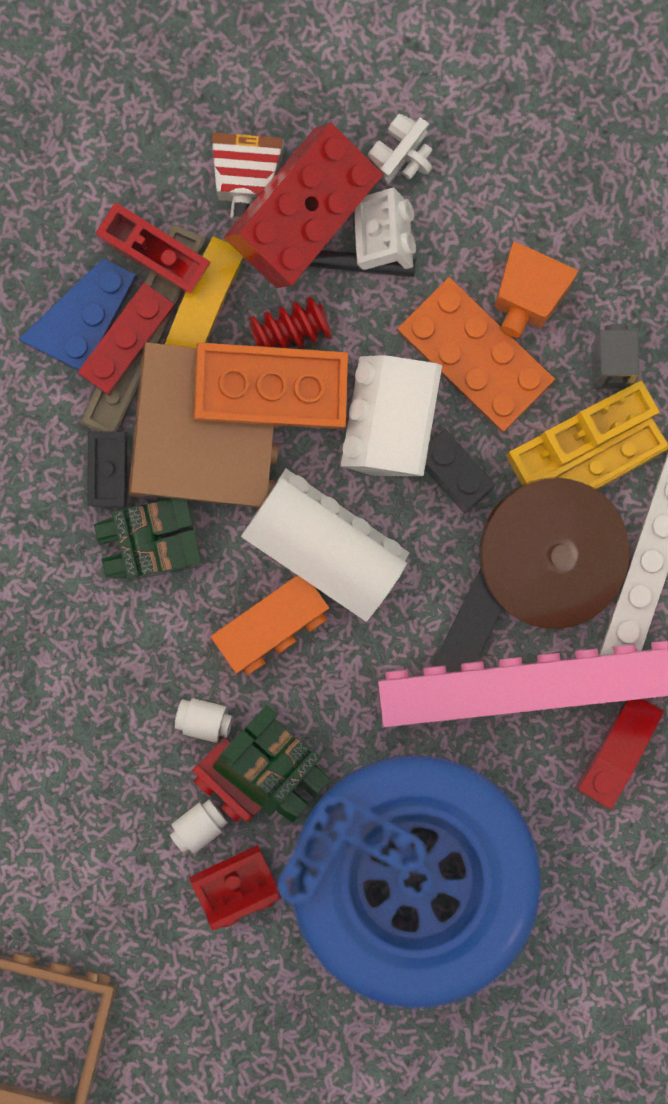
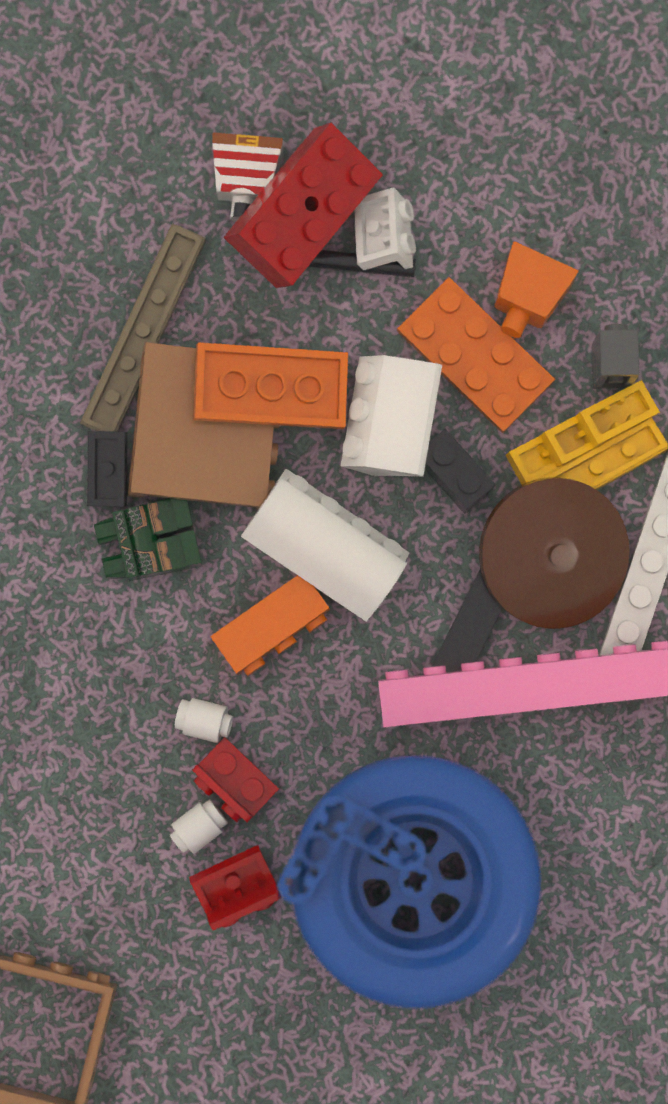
blue wing [19,258,137,371] -> none
red plate [78,283,175,396] -> none
red slope [95,202,211,294] -> none
yellow slope [165,236,244,348] -> none
dark green hips [212,705,330,823] -> none
red piece [249,296,332,349] -> none
white hips [367,113,433,185] -> none
red slope [574,699,664,809] -> none

